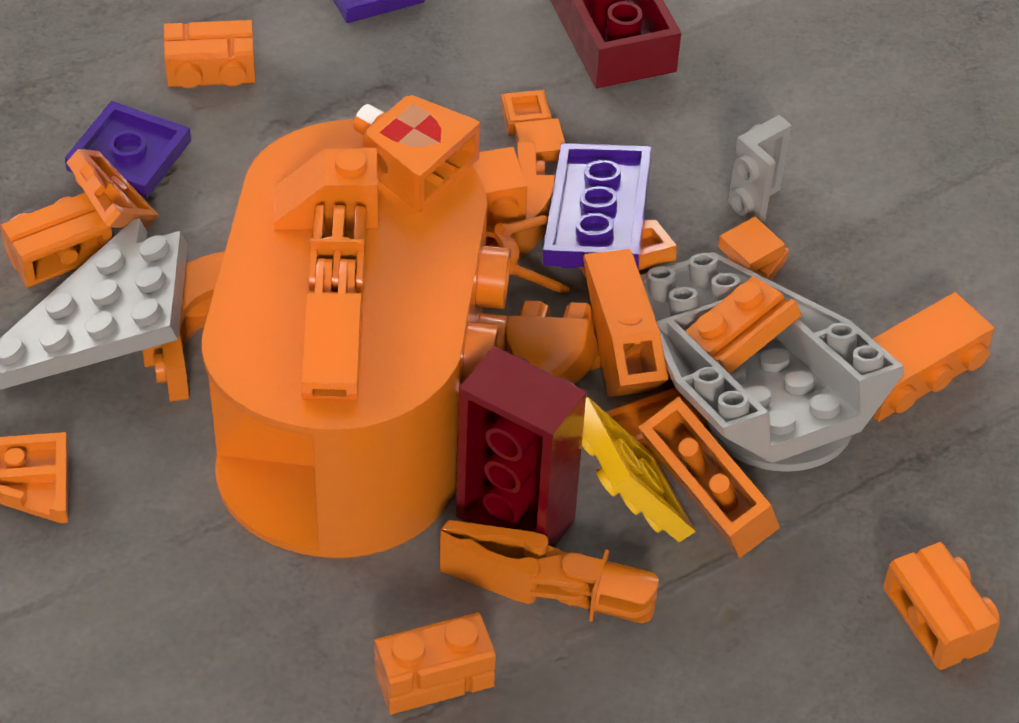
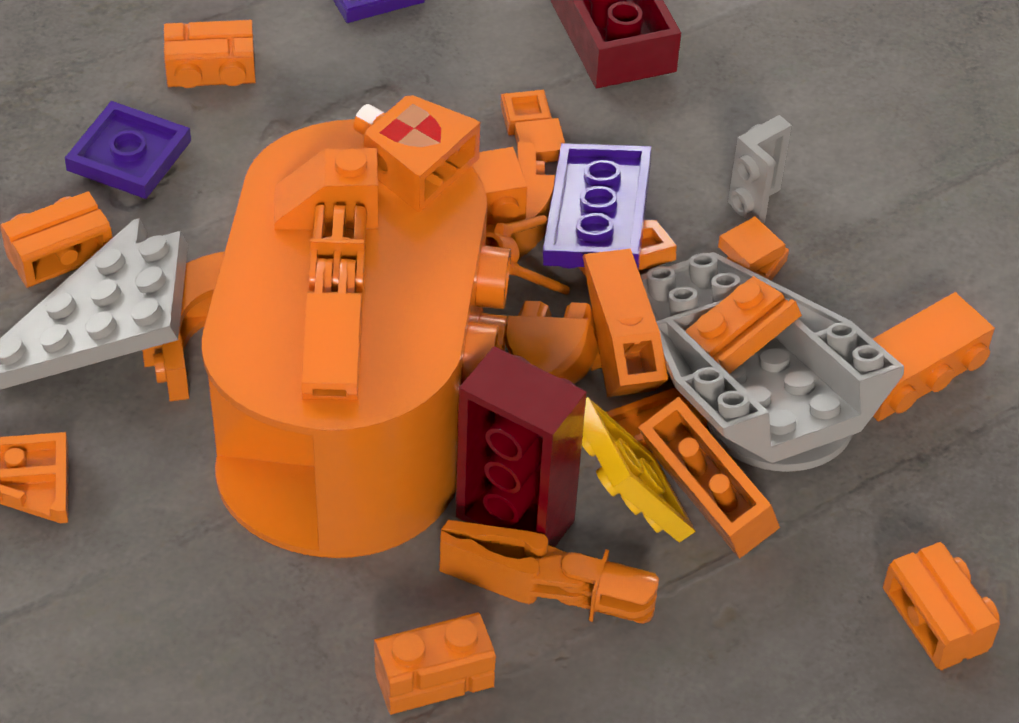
orange wing [66,149,160,229] -> none

